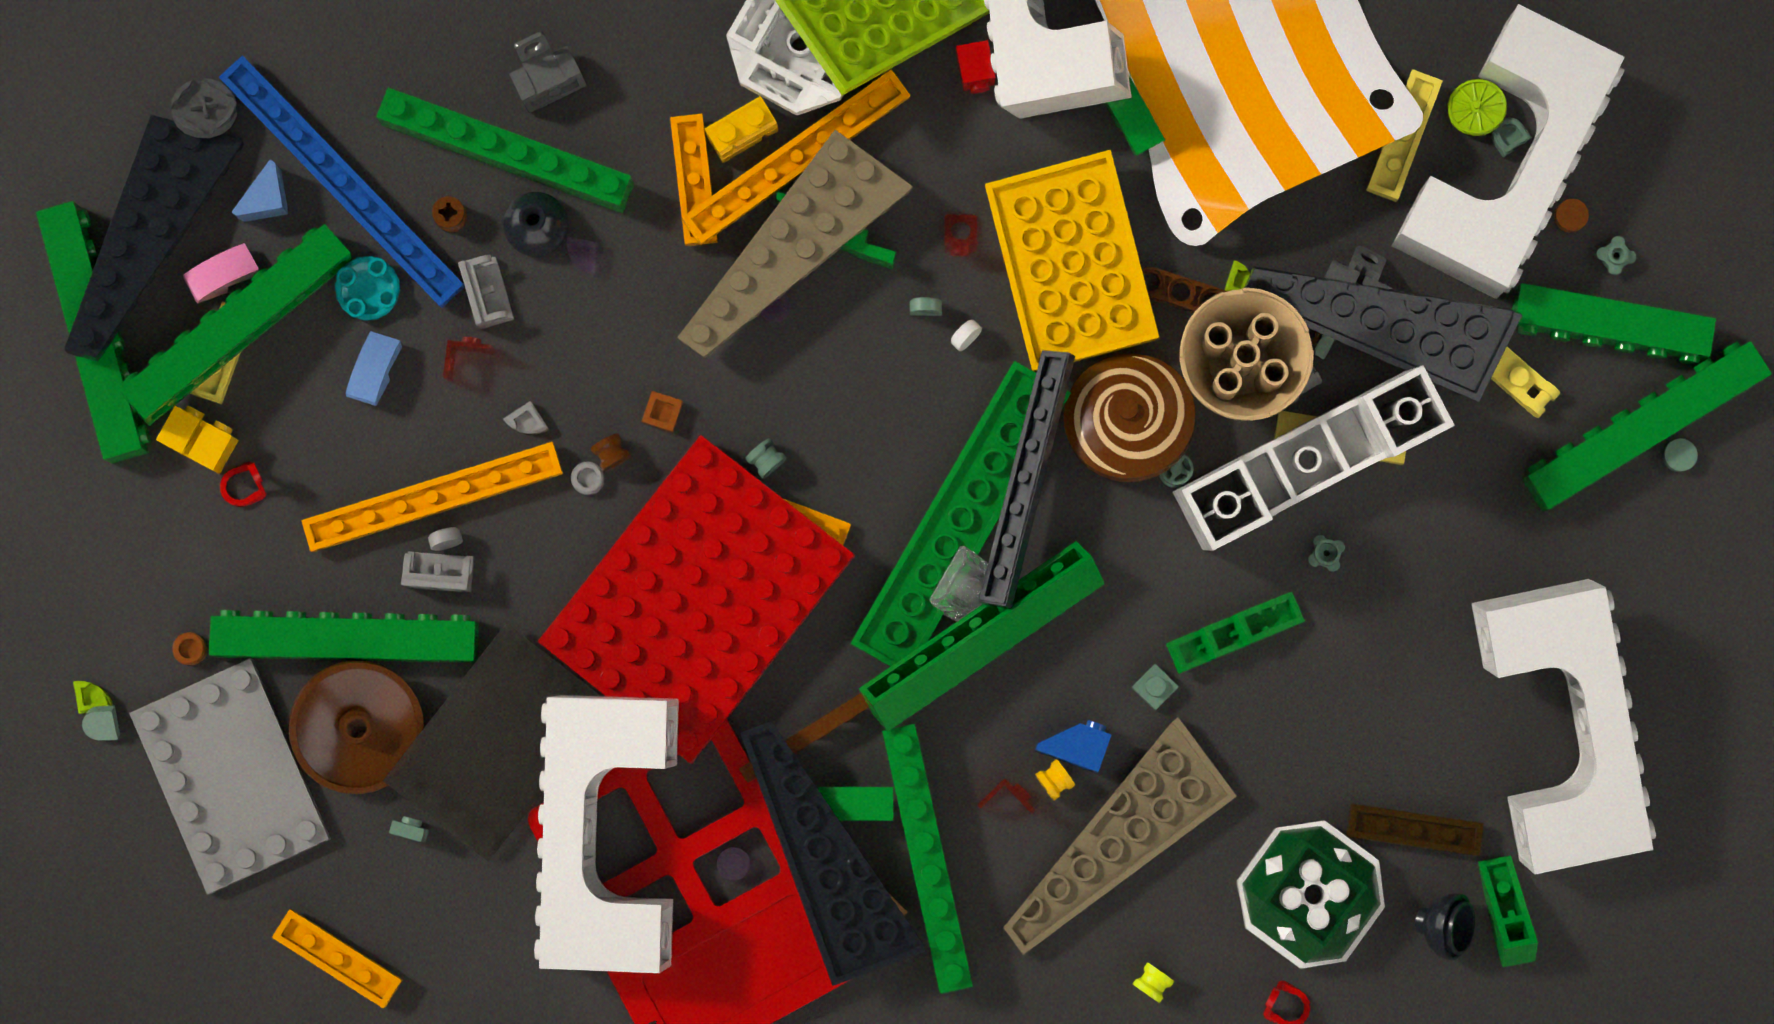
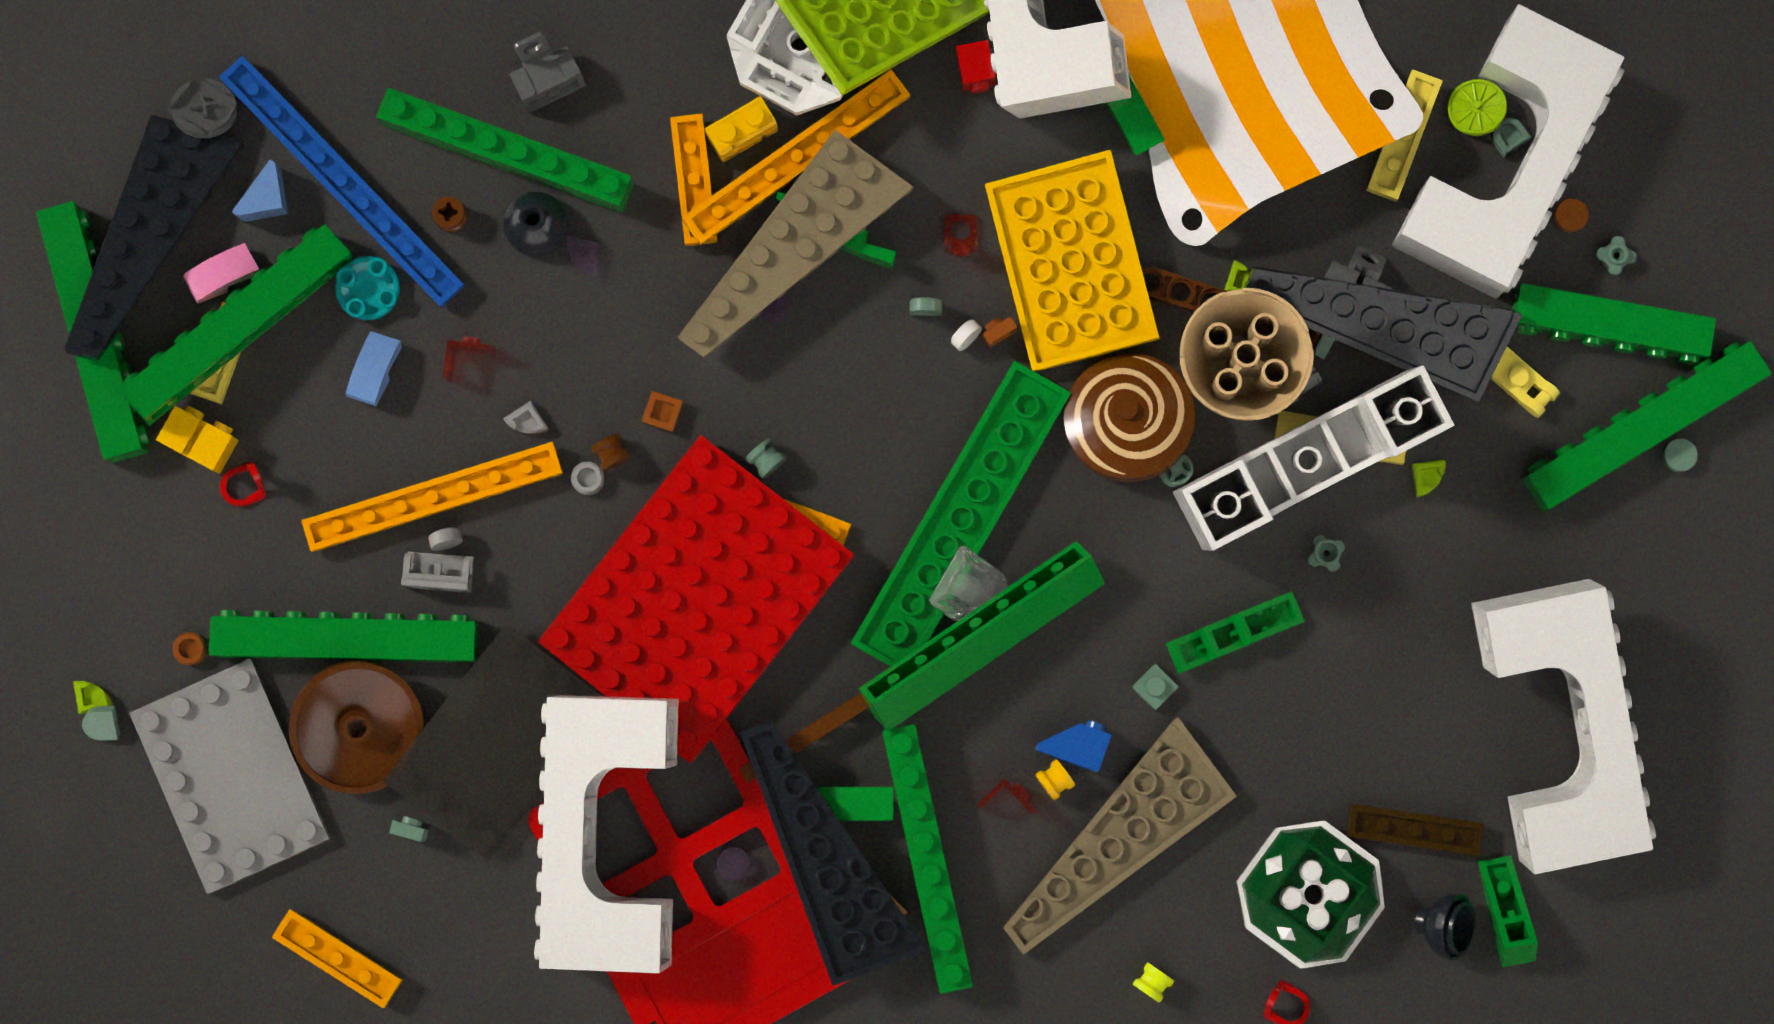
light grey hinge [458,255,514,329] -> none
black tile [978,350,1075,609] -> none
none -> dark orange plate [982,316,1017,349]
none -> lime tile [1411,460,1446,497]

